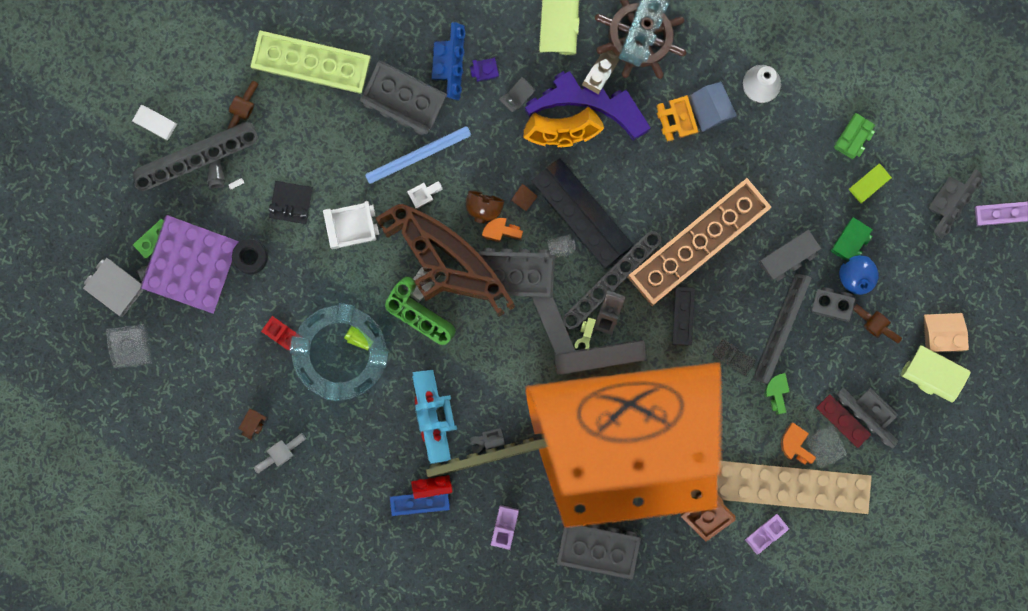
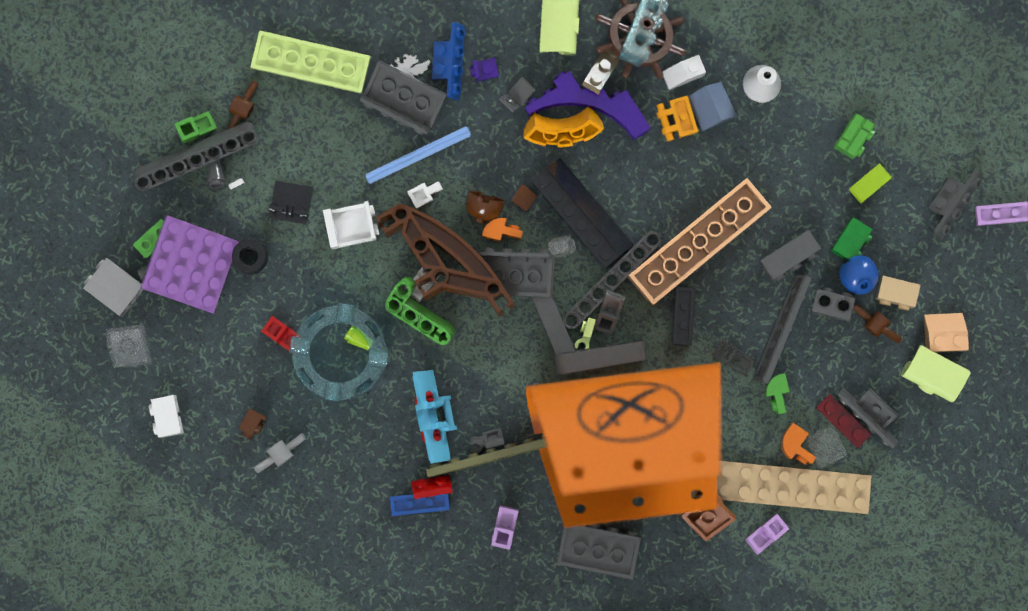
white slope [132,105,177,141] -> none
none -> white piece [149,395,184,438]
none -> bright green brick [174,111,217,143]
none -> white piece [390,54,430,78]
none -> white slope [663,55,706,90]
none -> tan piece [875,276,920,311]

